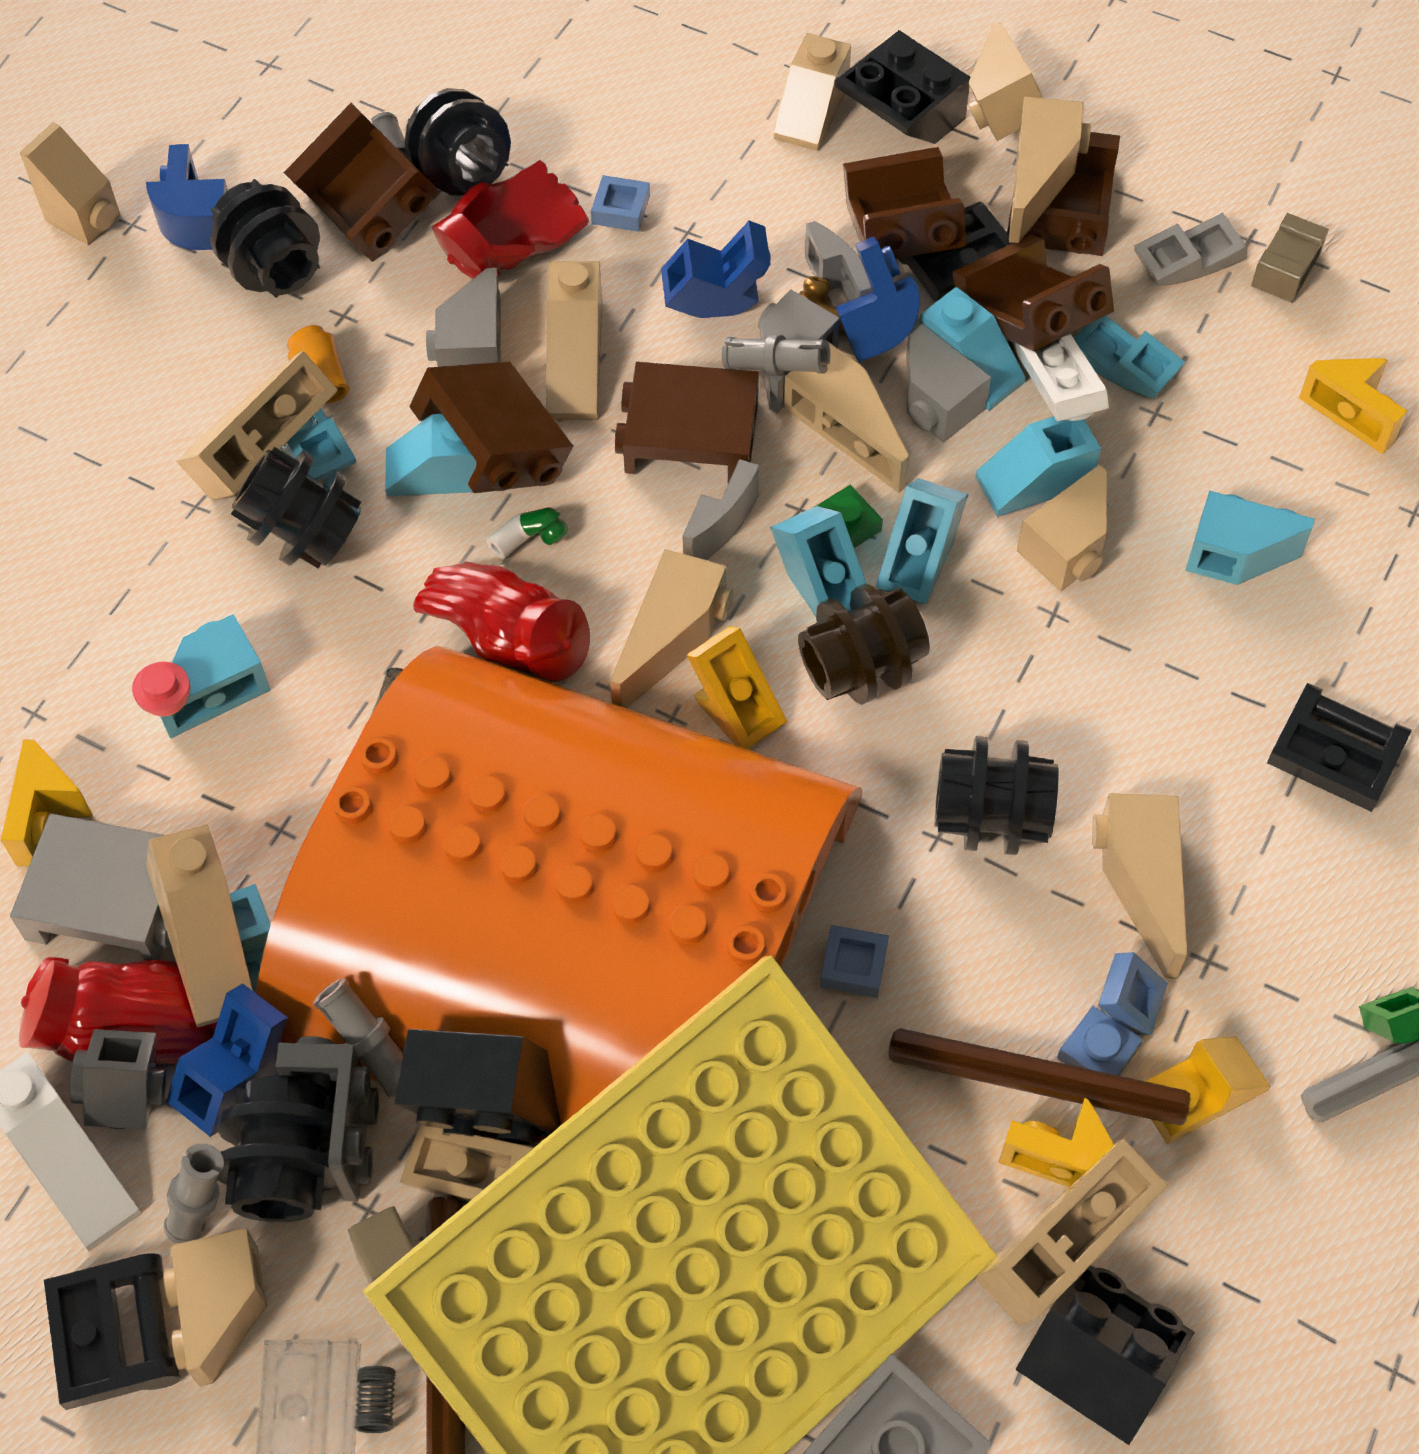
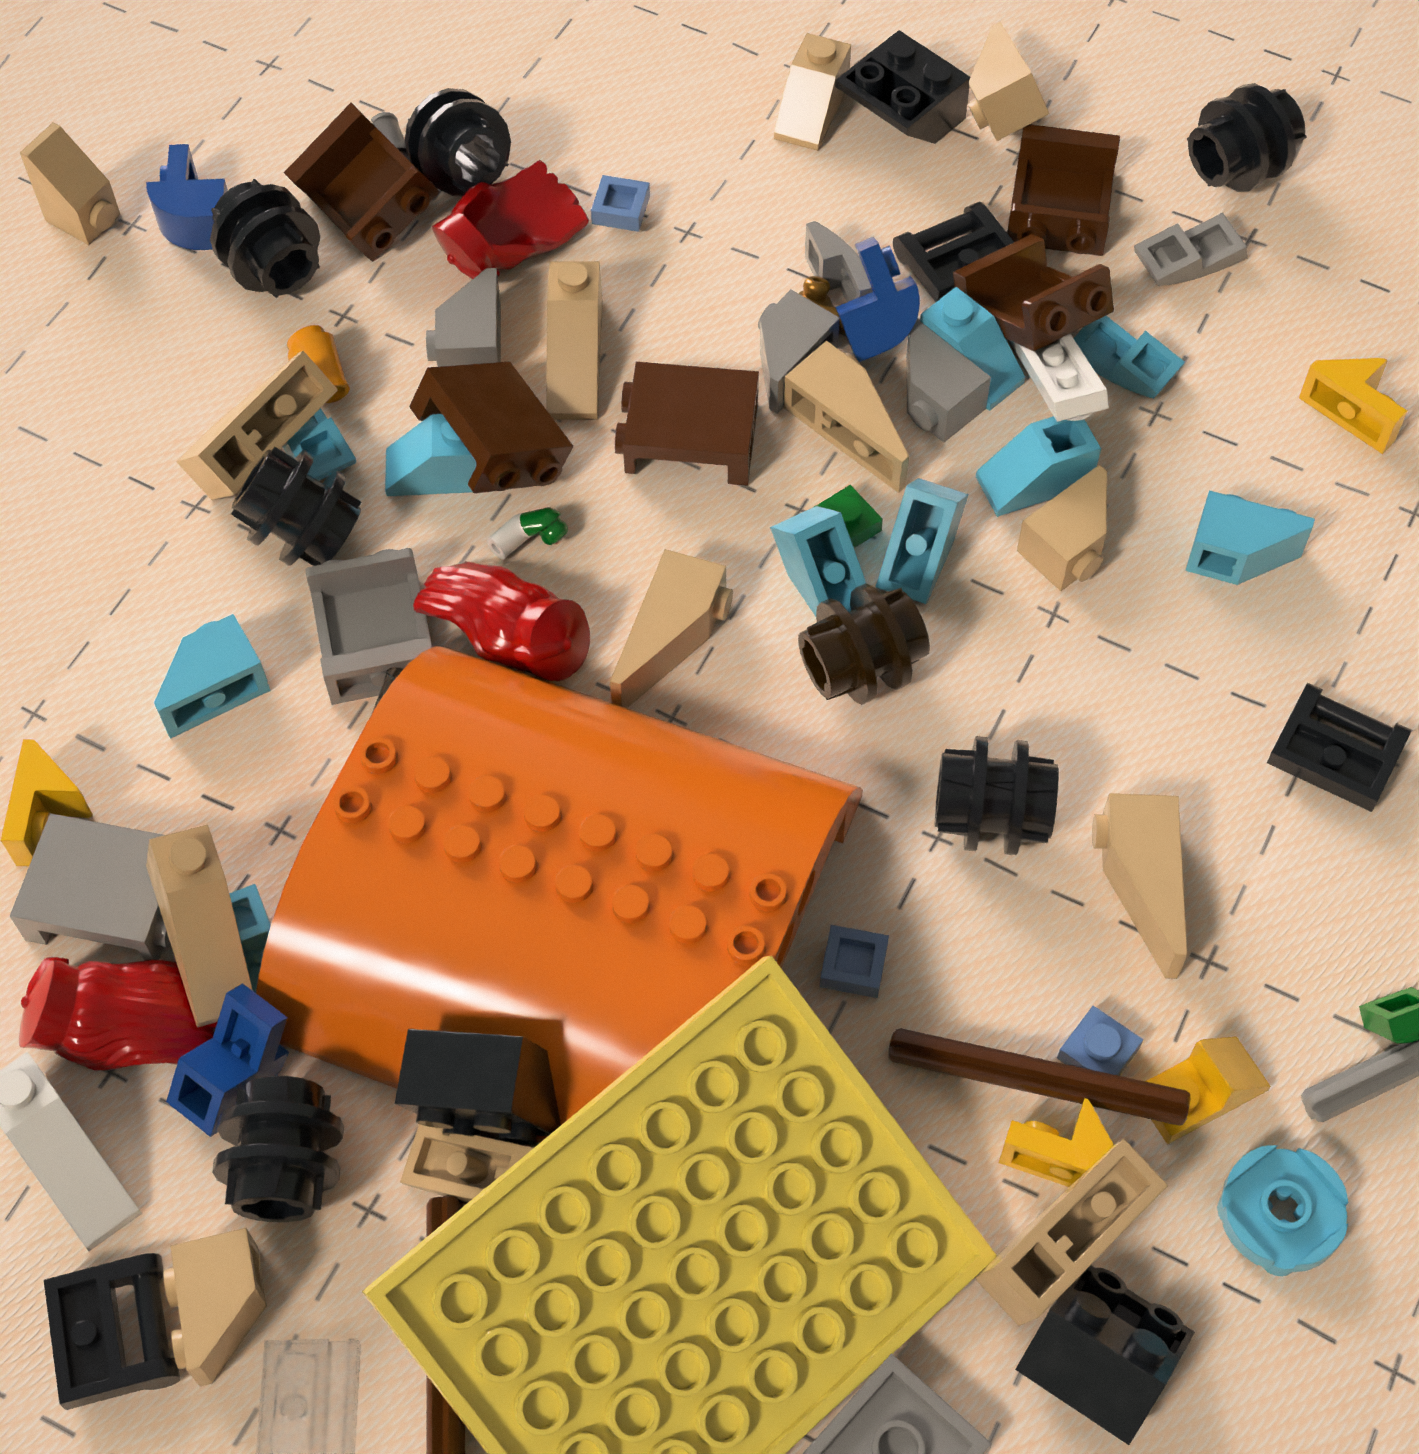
dark grey brick [70,1029,167,1129] -> none
coral plate [132,661,191,717] -> none
light grey pin [163,1143,224,1243] -> none
dark grey bracket [275,1036,379,1201] -> none
light grey pin [313,978,404,1097] -> none
dark tan piece [348,1206,415,1284] -> none
dark grey piece [354,1366,396,1433] -> none
blue brick [661,220,771,318] -> none
light grey slope [682,459,759,560] -> none
yellow slope [686,626,788,749] -> none
light grey pin [722,334,831,376] -> none
reddish brown panel [843,147,966,259] -> none
tan slope [1009,97,1091,243] -> none
medium blue plate [1098,952,1168,1035] -> none
dark tan piece [1251,212,1329,303] -> none
none -> light grey panel [305,548,432,705]
none -> black piece [1187,83,1307,192]
none -> medium azure plate [1217,1145,1349,1276]

